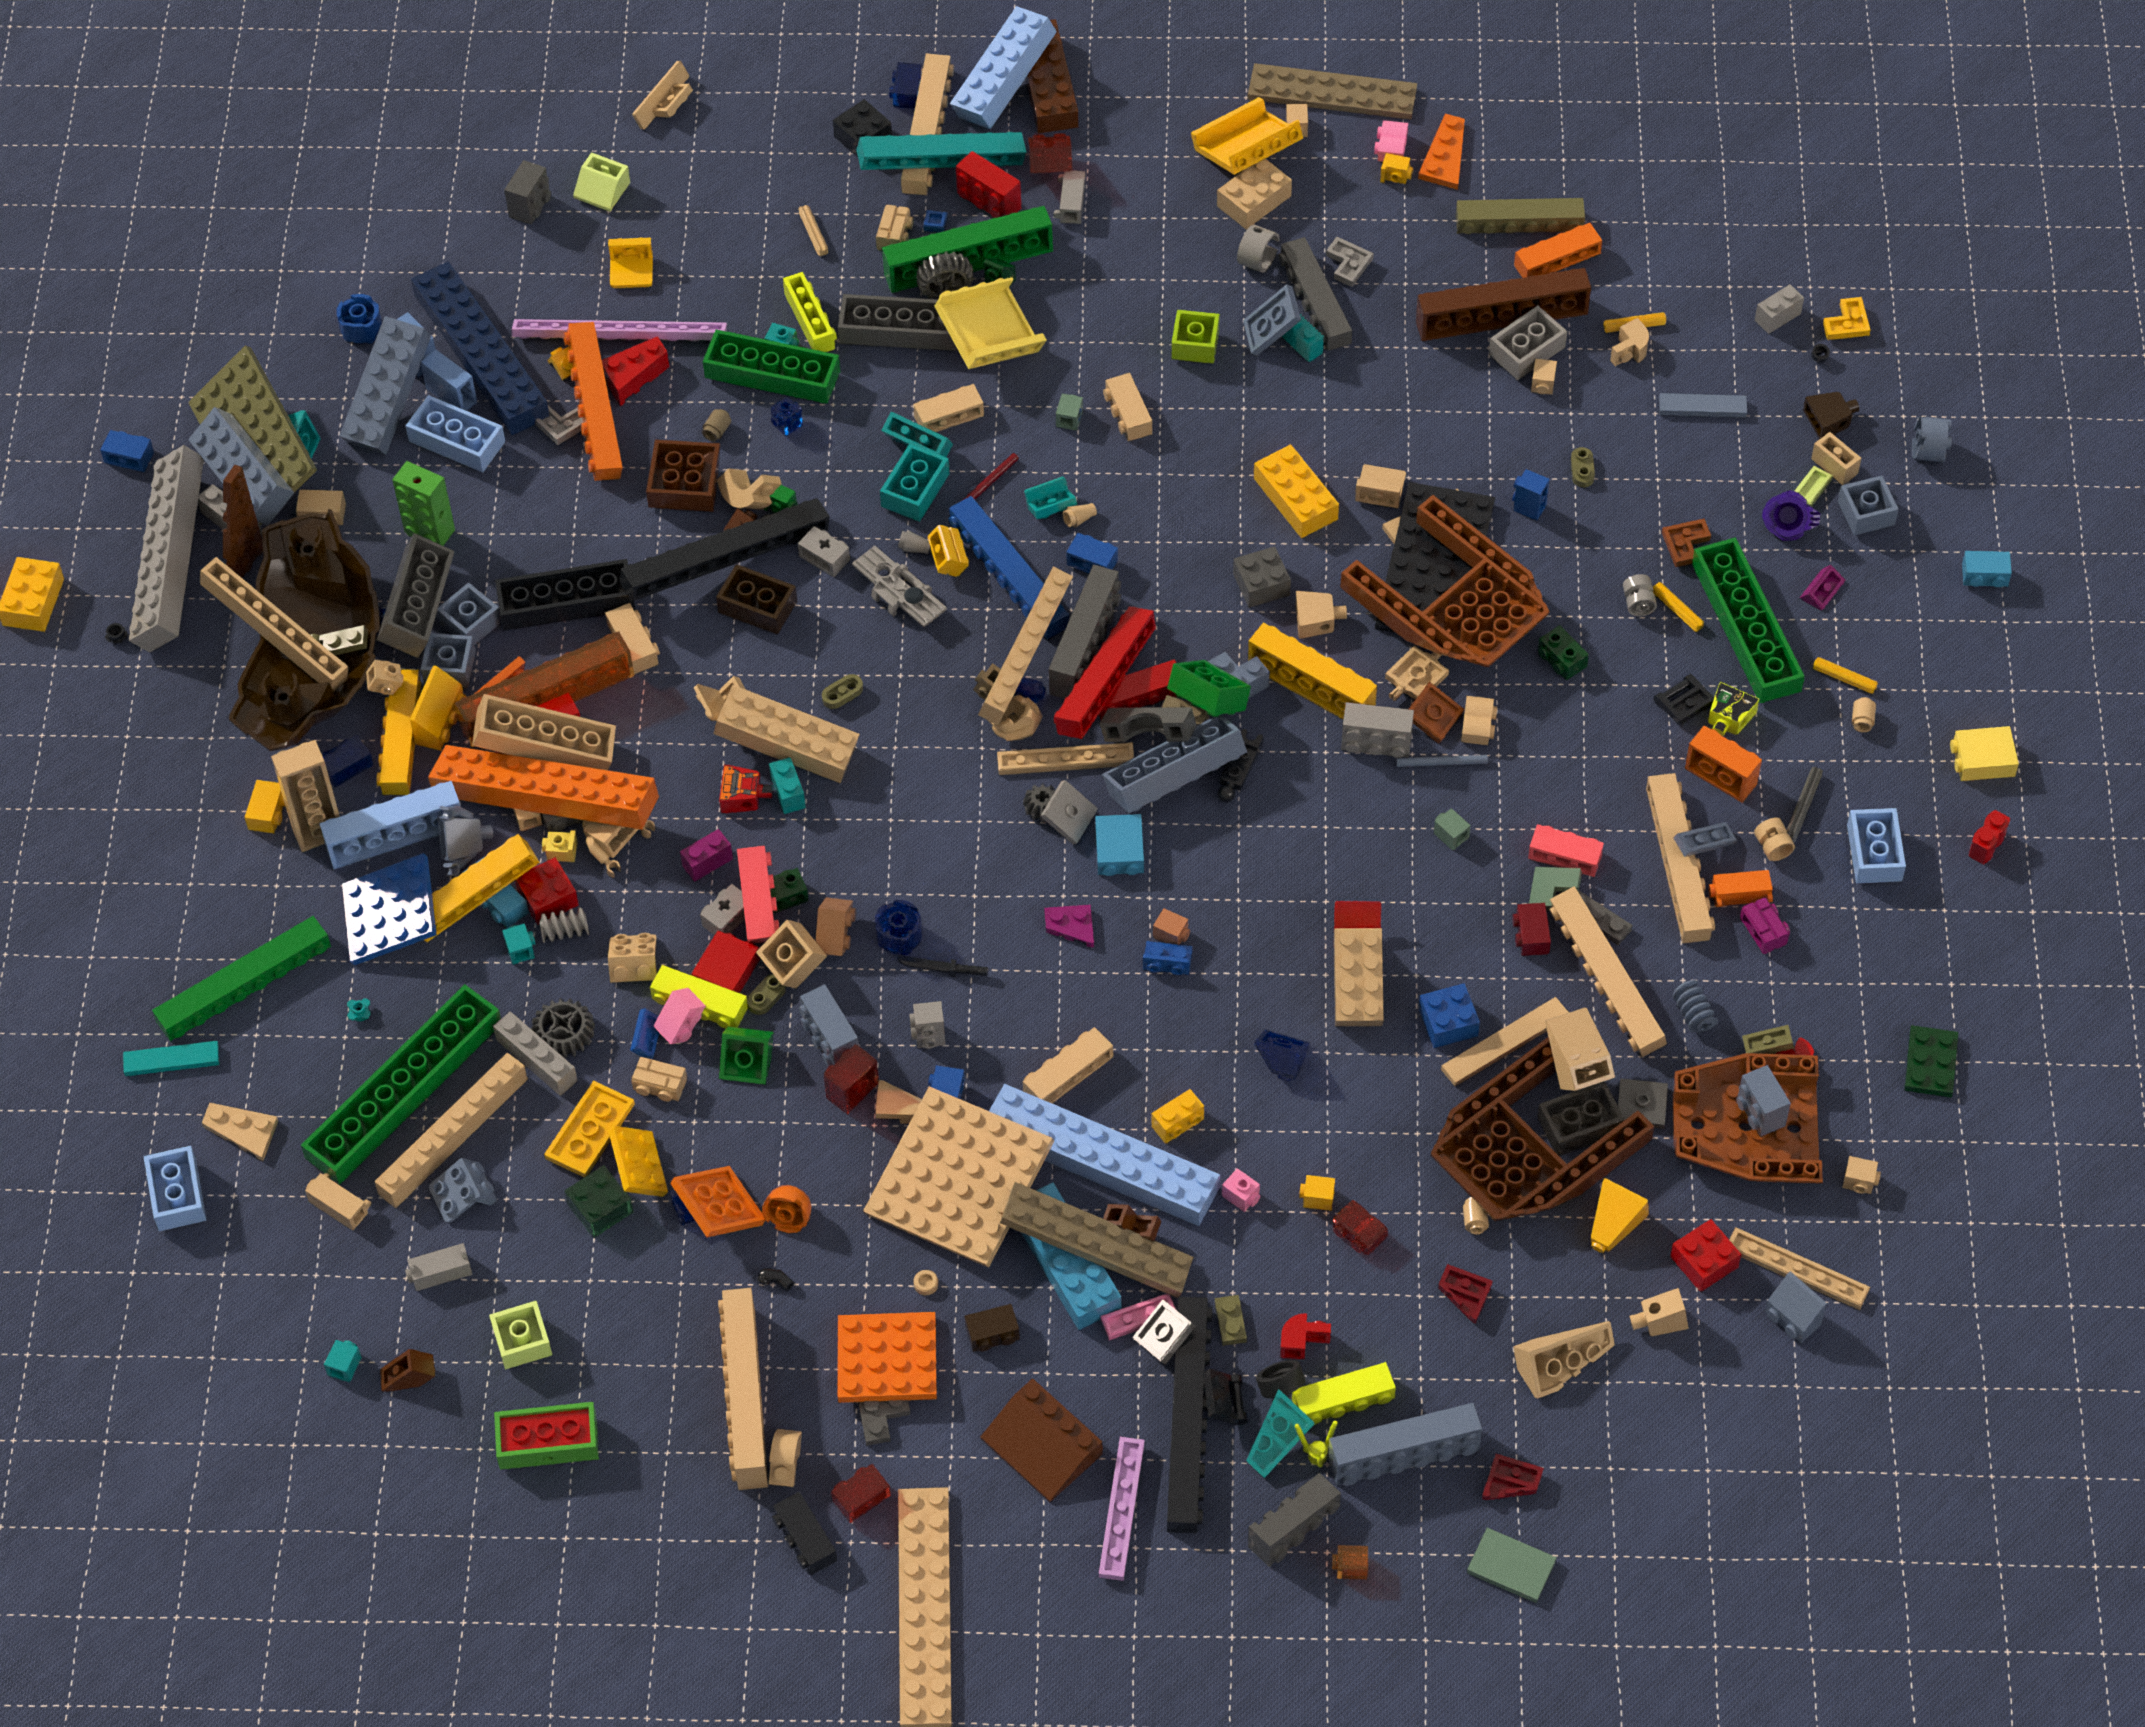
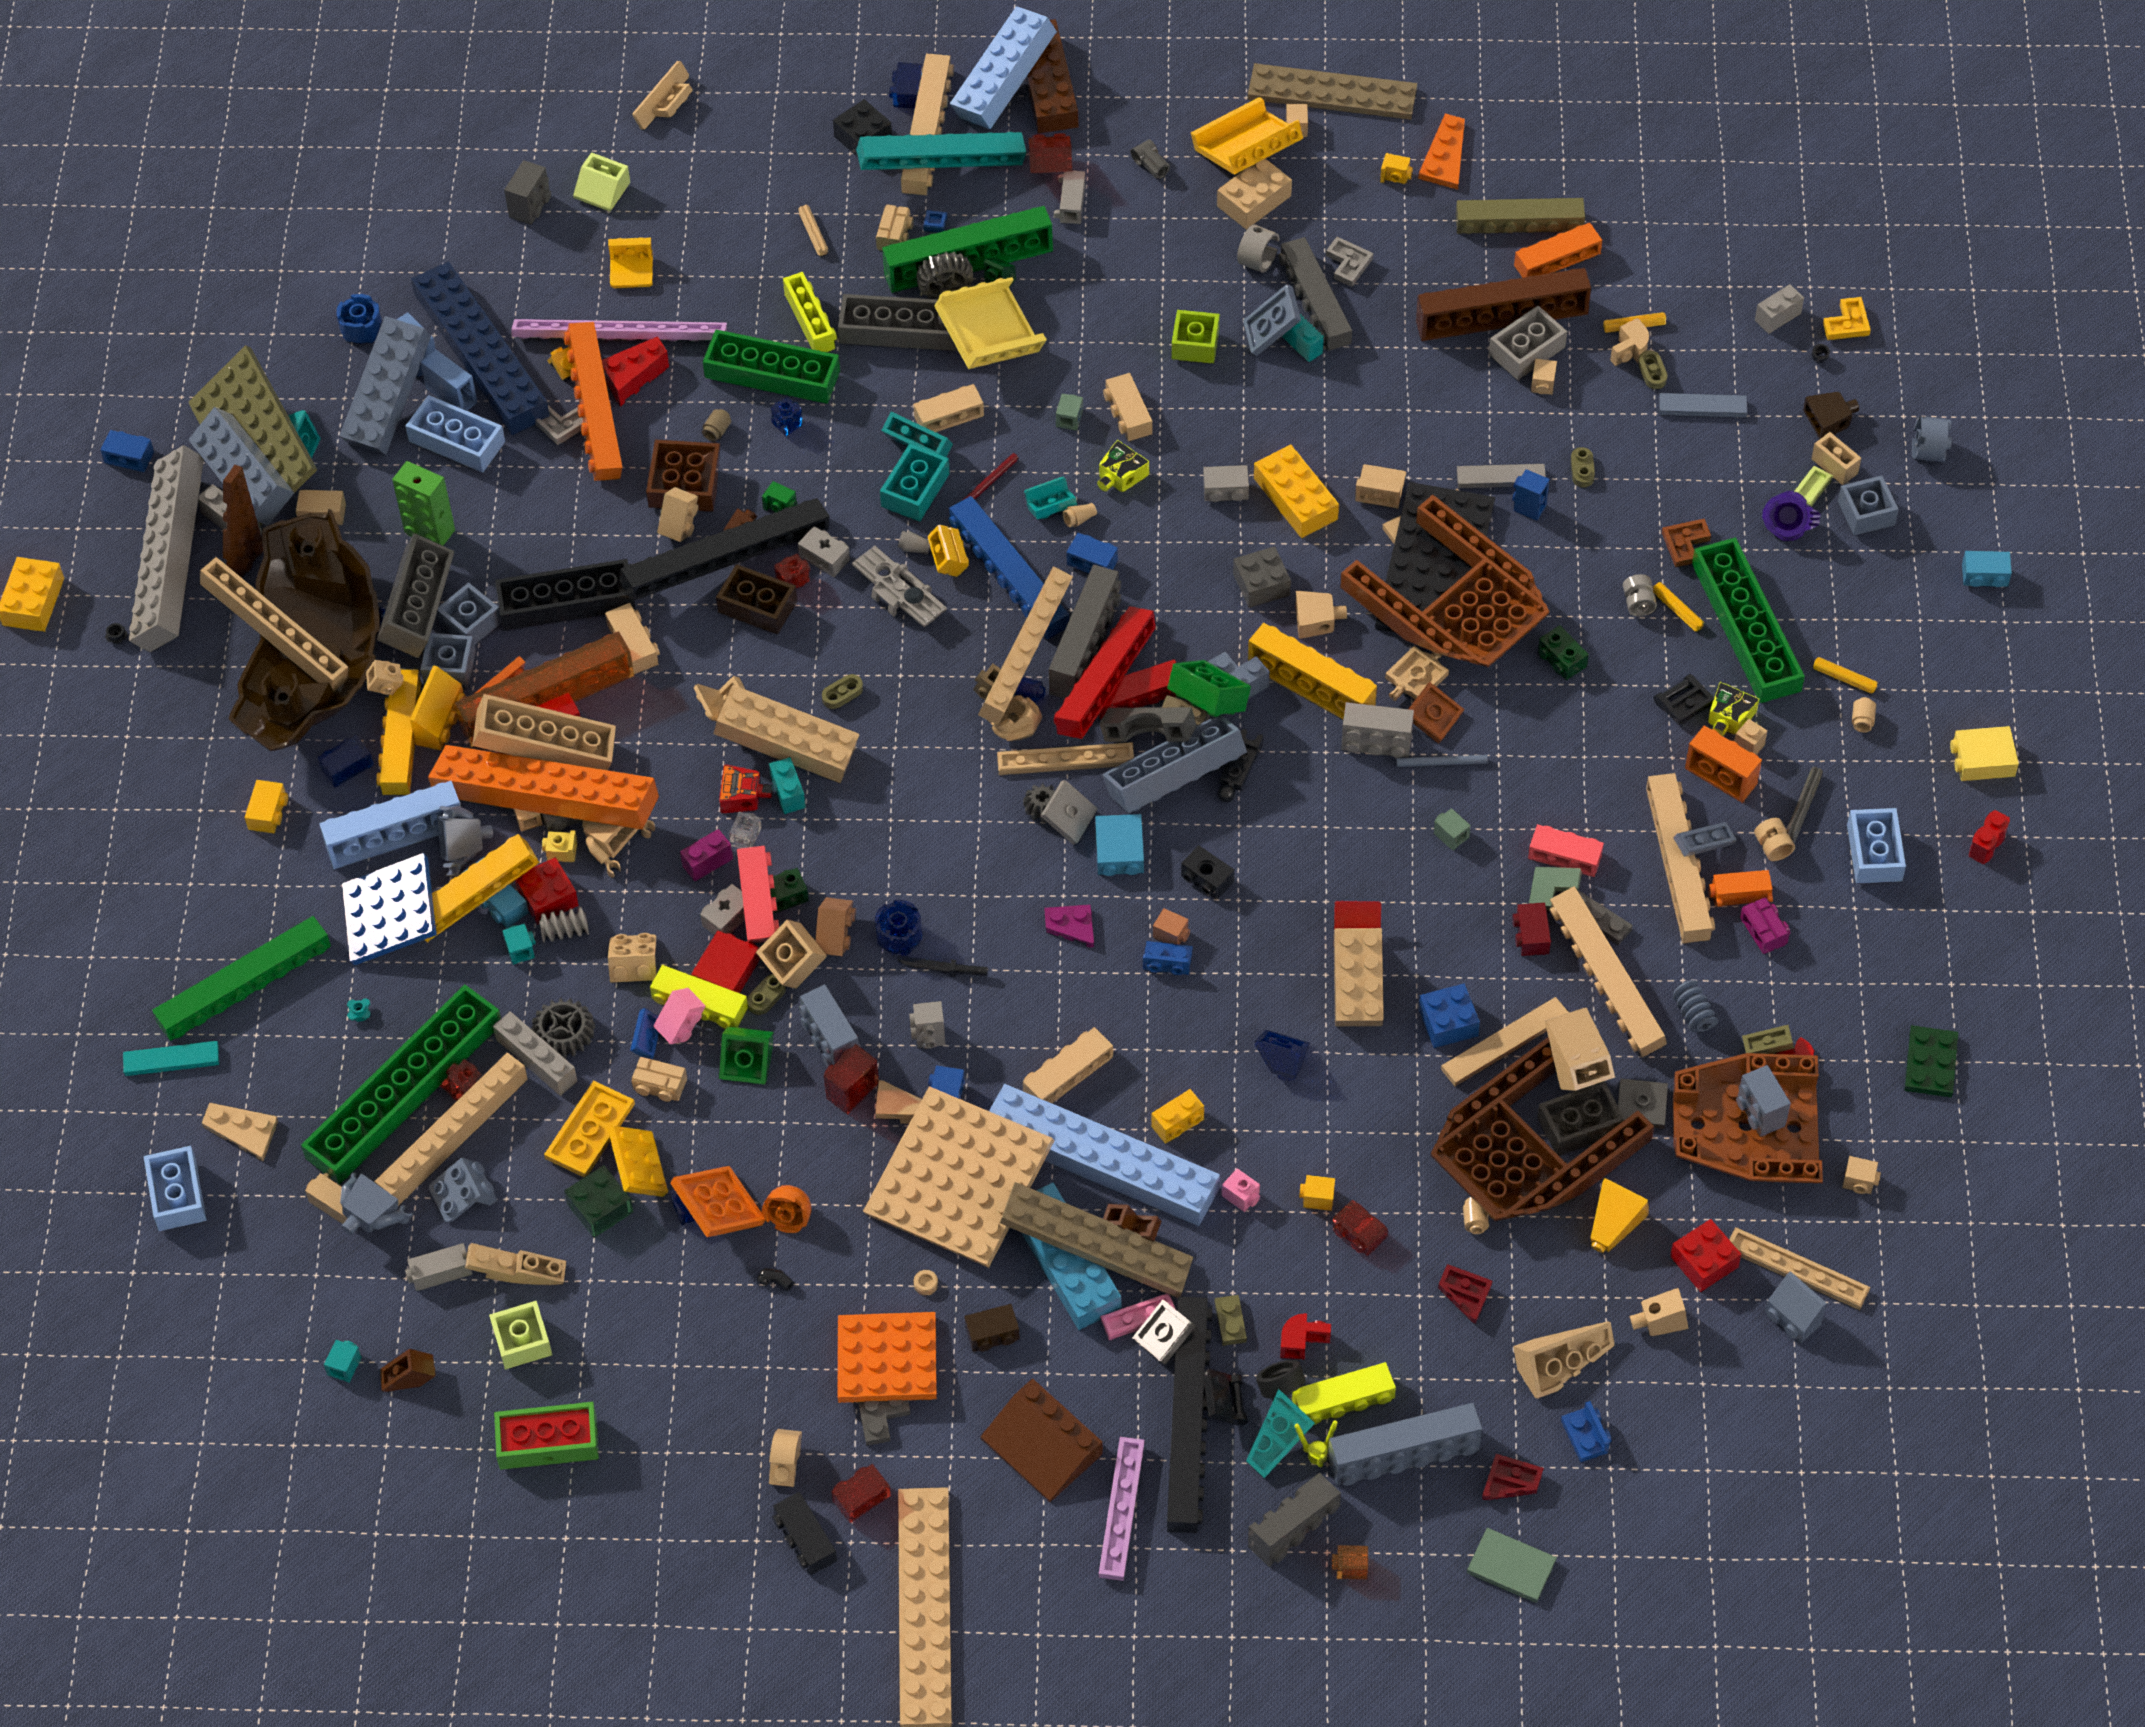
tan brick [271,740,340,852] -> none
plate [310,625,368,655] -> none
tan arch [717,468,781,510] -> none
tan brick [718,1288,768,1490] -> none
teal brick [764,323,799,346] -> none
red brick [956,151,1022,218] -> none
bright pink brick [1374,120,1408,162] -> none
tan brick [1461,696,1497,745] -> none
magenta slope [1800,565,1846,610] -> none
none -> sand blue torso [340,1172,413,1235]
none -> clear red brick [440,1059,482,1101]
none -> tan slope [465,1243,566,1285]
none -> tan brick [657,487,698,542]
none -> clear brick [729,812,762,849]
none -> clear red brick [774,554,811,588]
none -> torso [1097,440,1149,492]
none -> dark grey piece [1130,139,1170,179]
none -> black brick [1181,845,1235,900]
none -> light grey brick [1203,465,1249,502]
none -> light grey tile [1457,464,1546,488]
none -> blue bracket [1561,1401,1612,1462]
none -> olive plate [1638,350,1667,389]
none -> tan brick [1734,719,1768,755]

